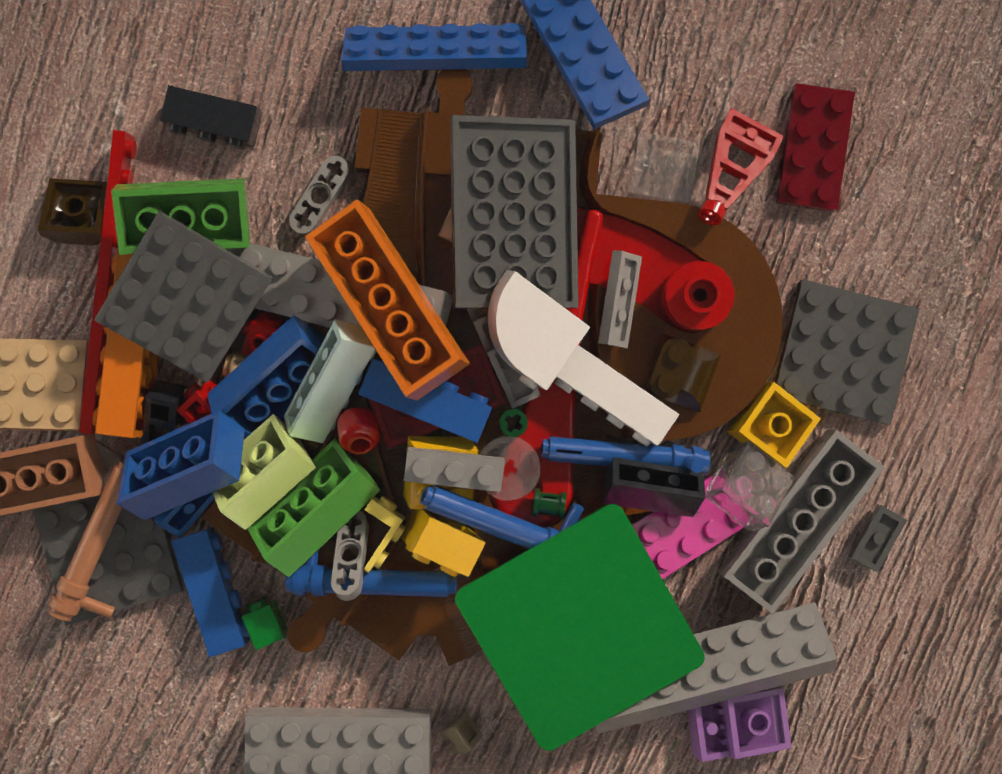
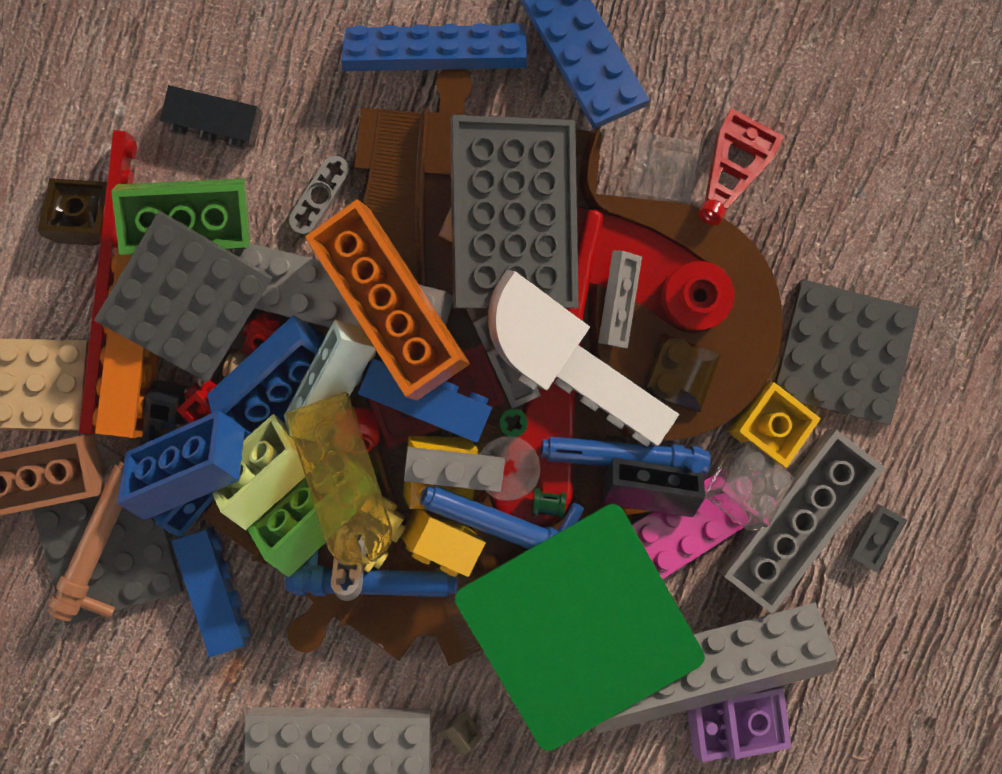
green brick [242,599,288,650] -> none
dark red plate [776,83,855,212] -> none
none -> clear yellow plate [285,392,392,565]

